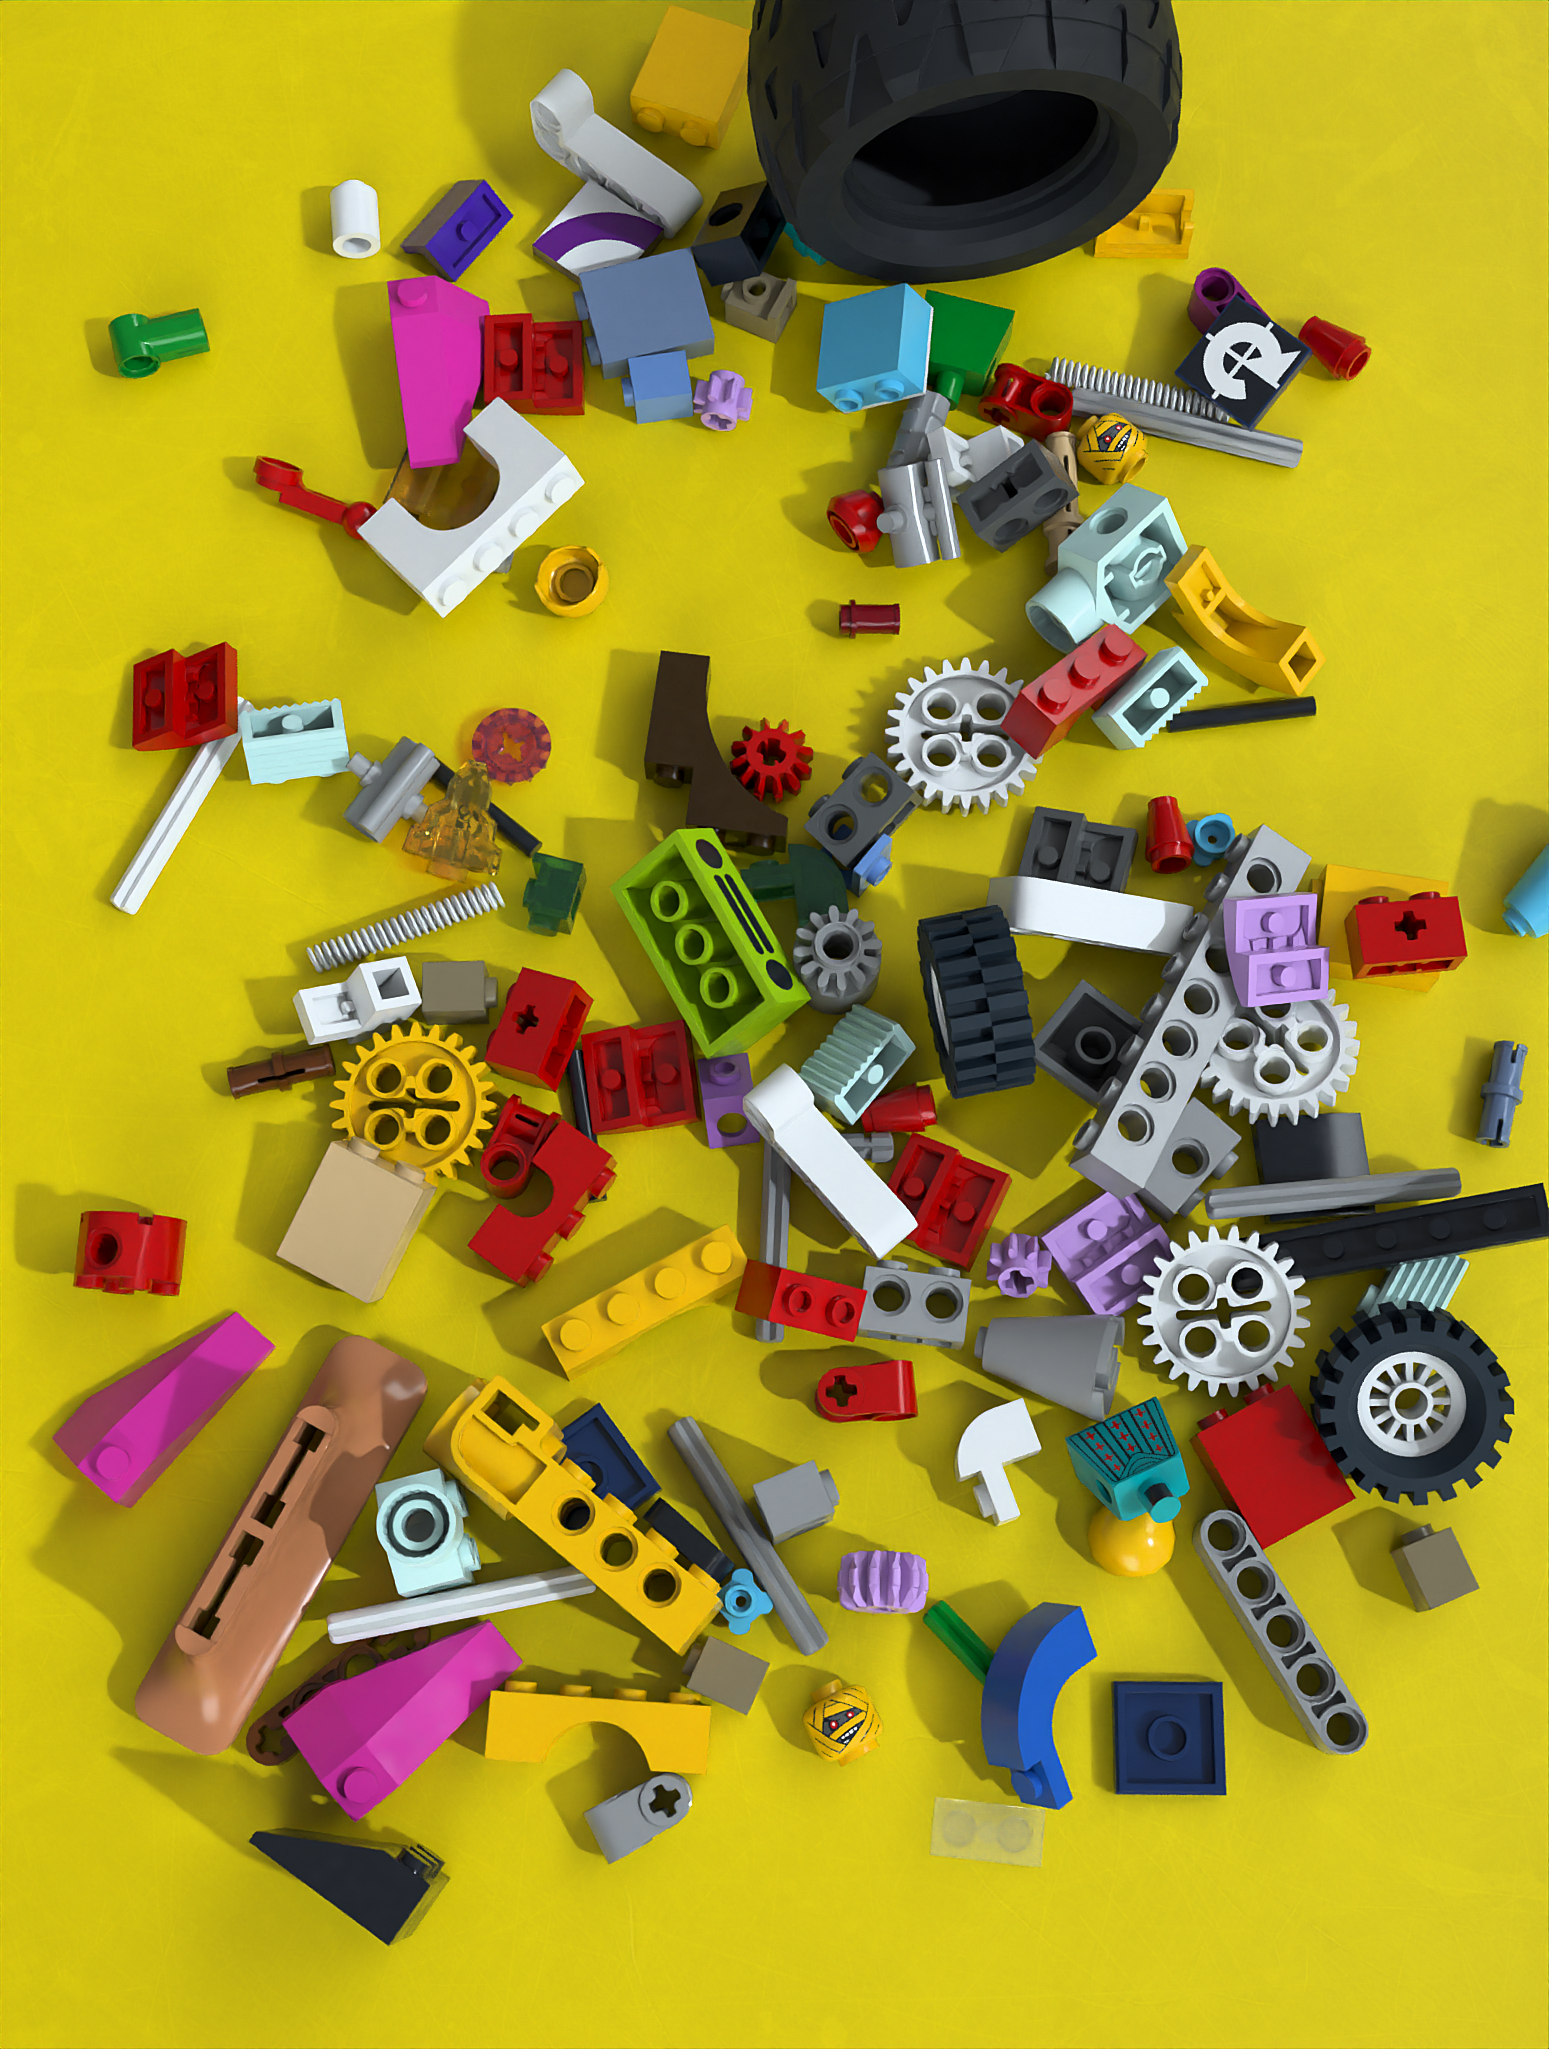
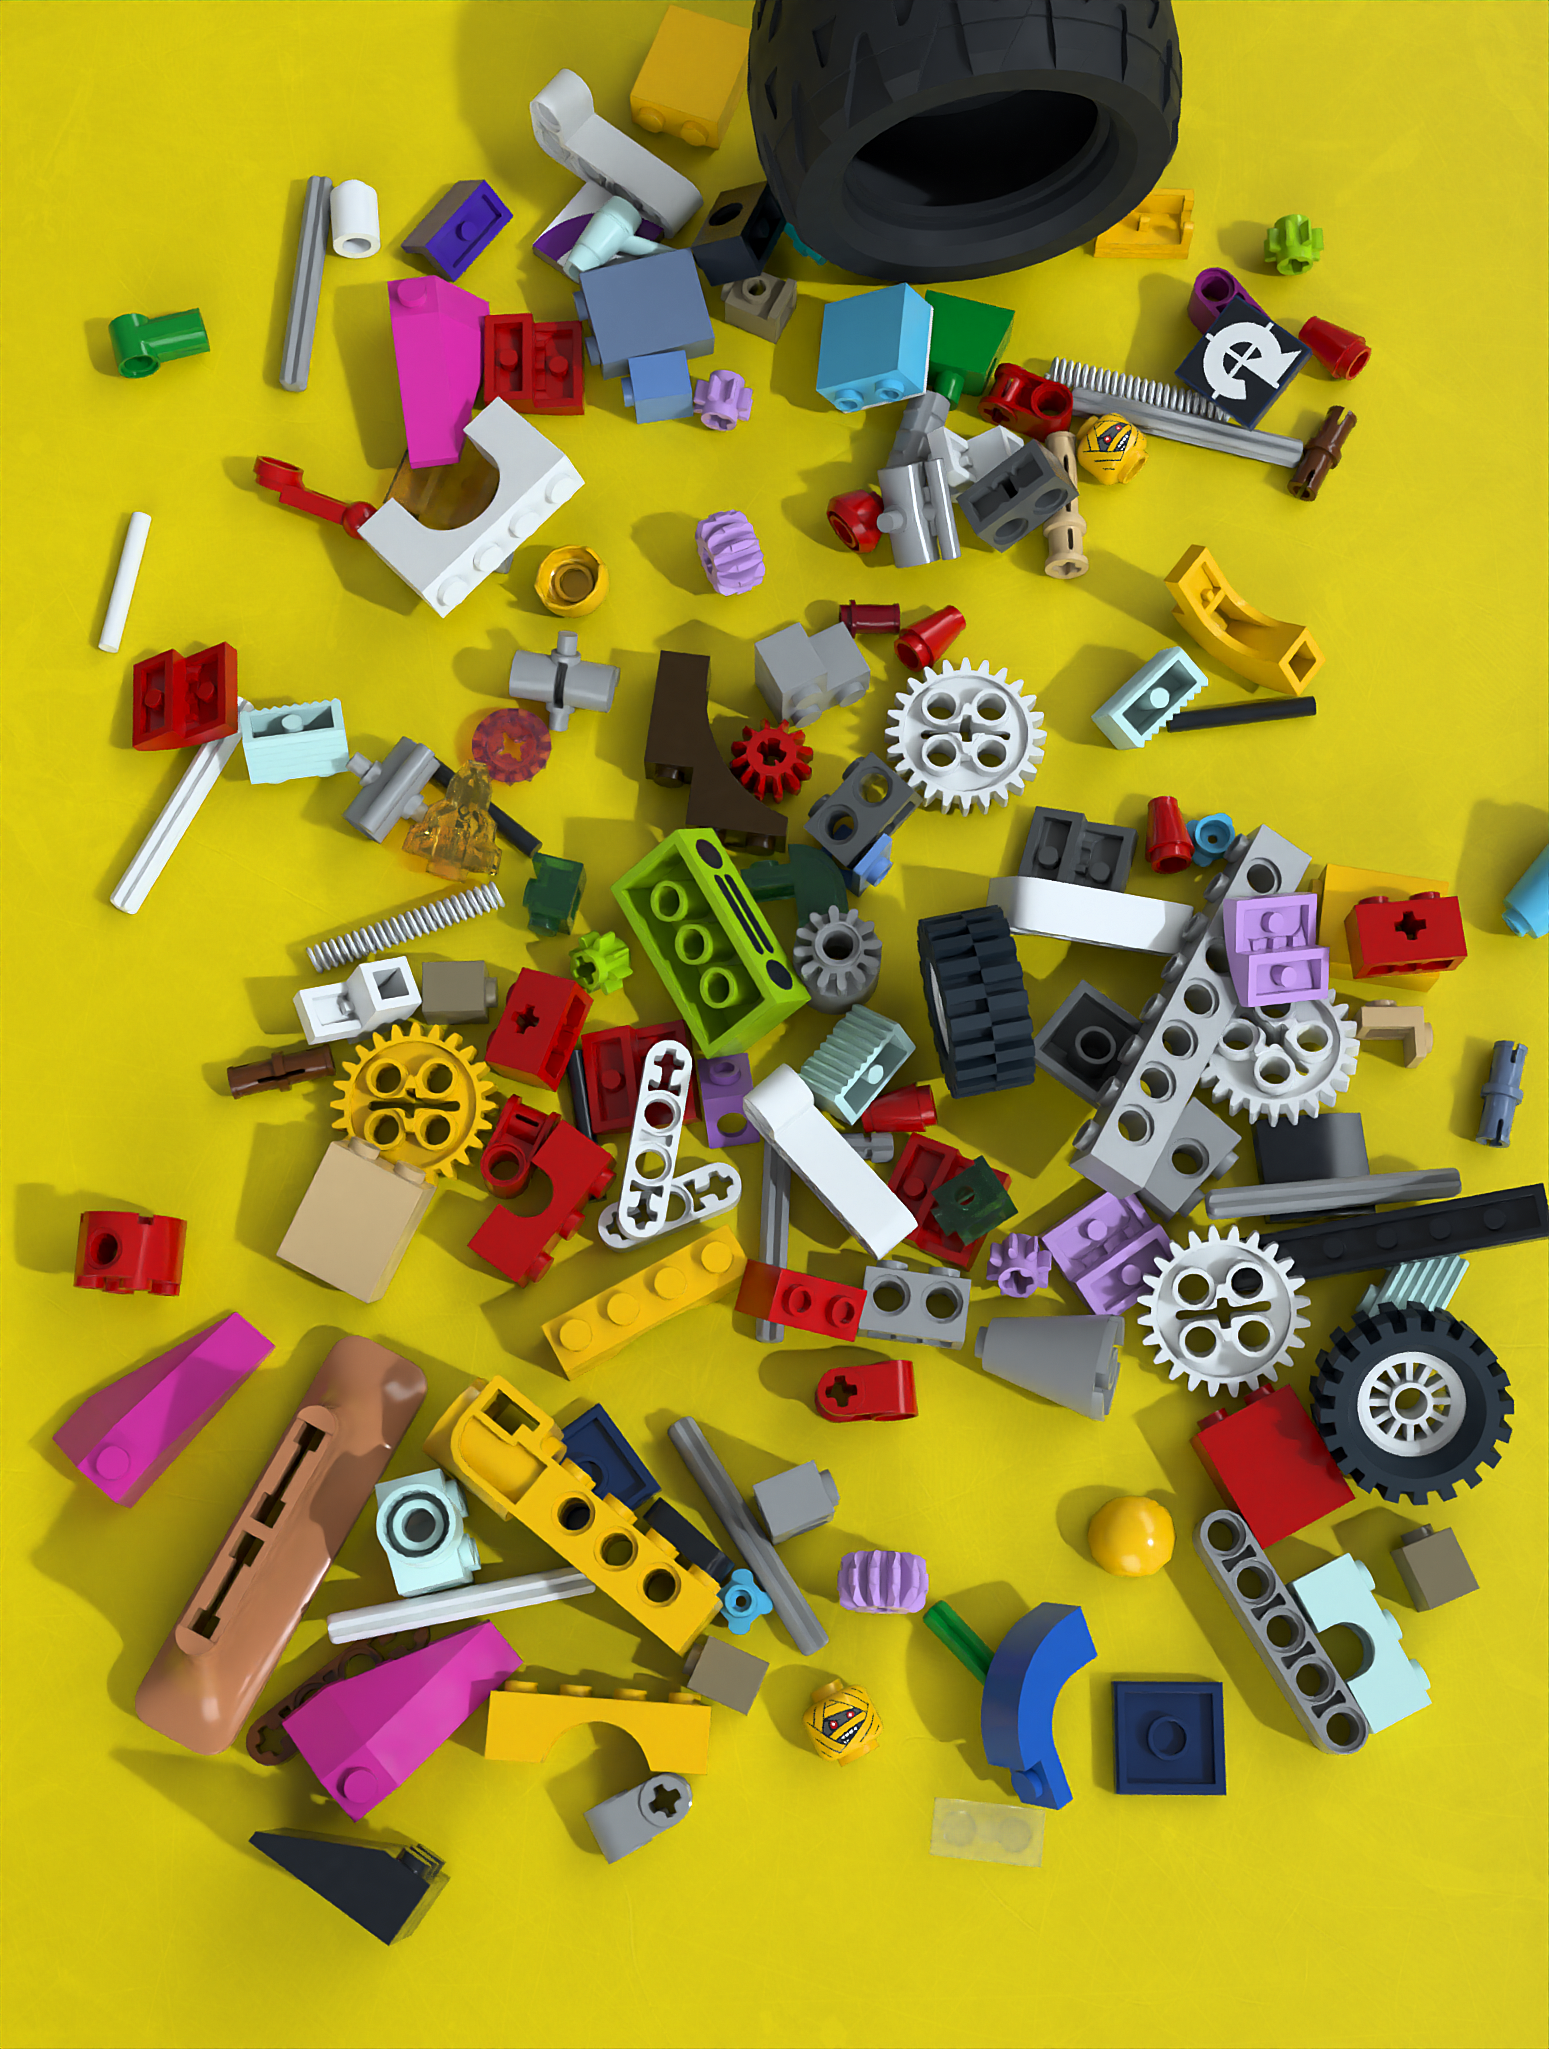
white brick [954,1398,1042,1526] -> none
red arch [999,623,1148,760] -> none
light aqua brick [1025,482,1188,654] -> none
teal torso [1065,1396,1190,1523] -> none
none -> white bar [98,512,151,653]
none -> light grey axle [279,175,334,392]
none -> light grey pin [509,631,620,731]
none -> light aqua piece [563,196,678,283]
none -> lime gear [569,930,633,995]
none -> white beam [598,1162,742,1253]
none -> white beam [616,1040,692,1241]
none -> lavender gear [695,509,765,596]
none -> light grey brick [754,621,871,728]
none -> red cone [894,605,966,672]
none -> clear green brick [930,1155,1019,1246]
none -> lime gear [1264,214,1324,275]
none -> light aqua arch [1284,1553,1432,1734]
none -> reddish brown pin [1287,405,1357,502]
none -> tan bracket [1351,999,1433,1068]

